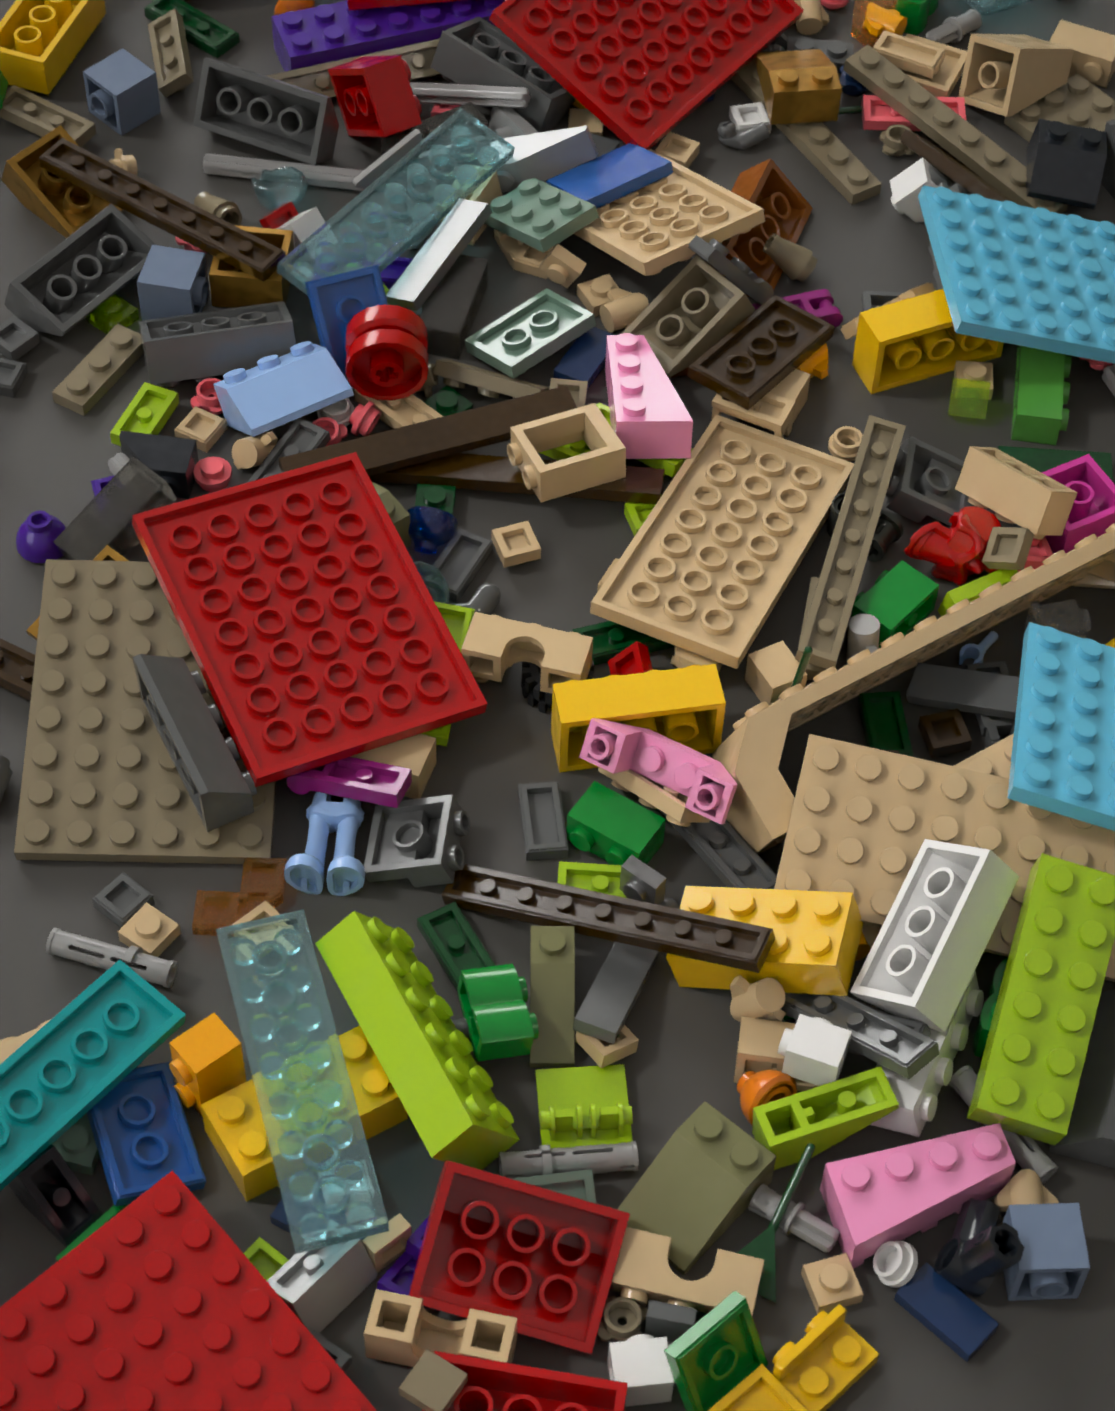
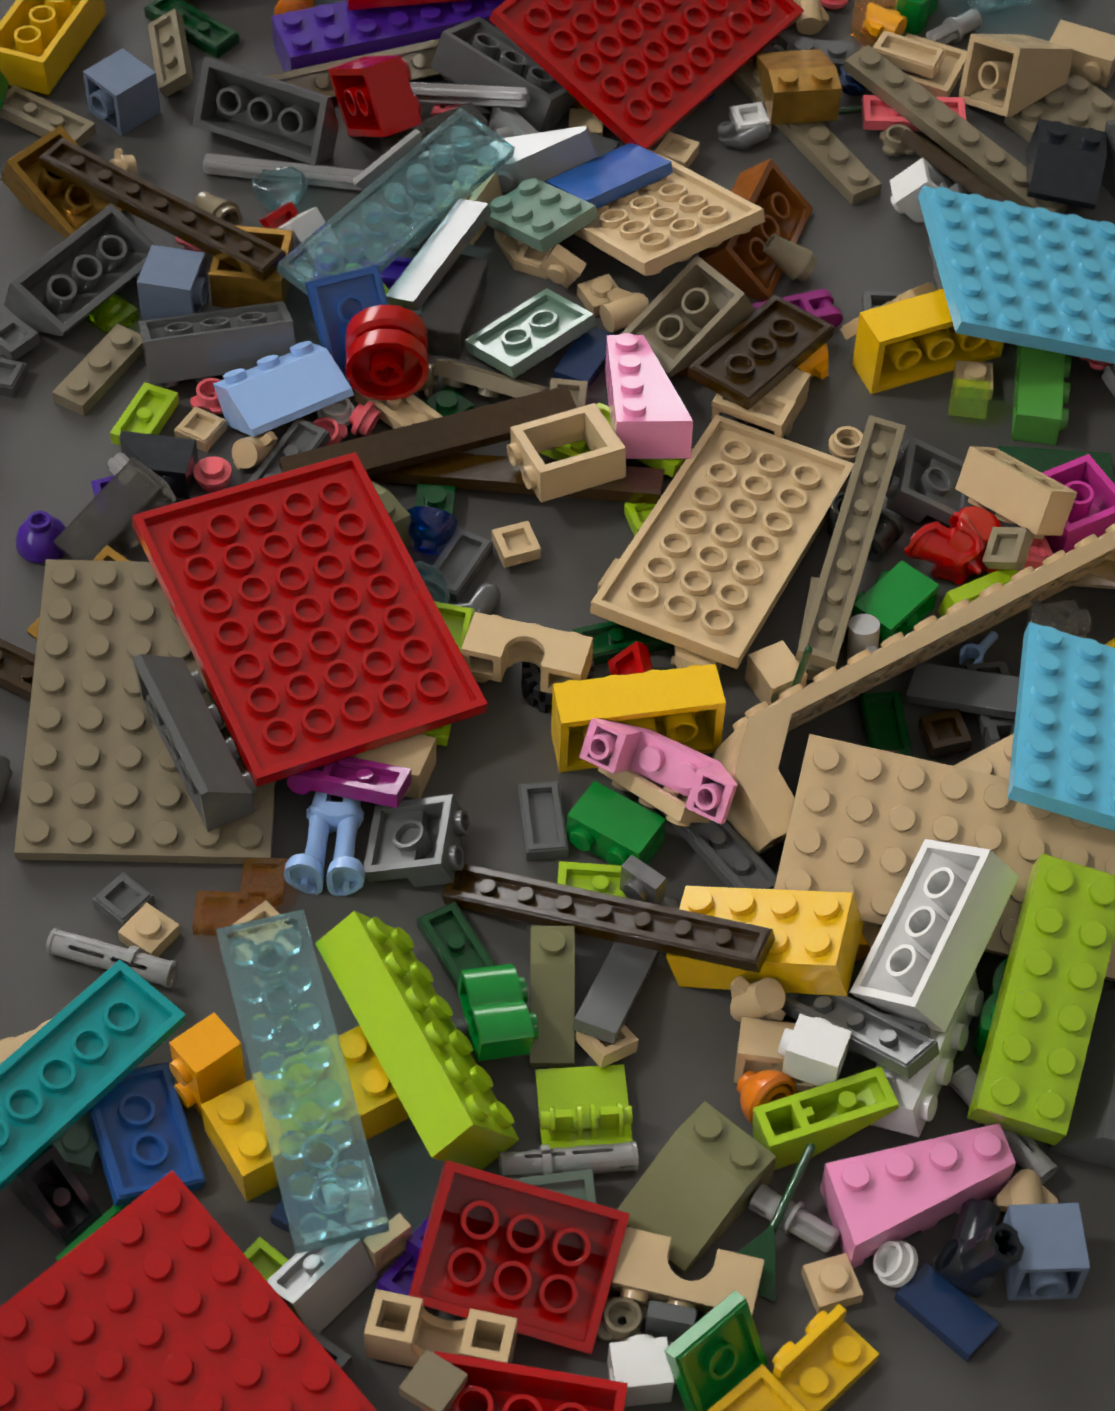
dark grey hinge [688,235,774,305] -> none

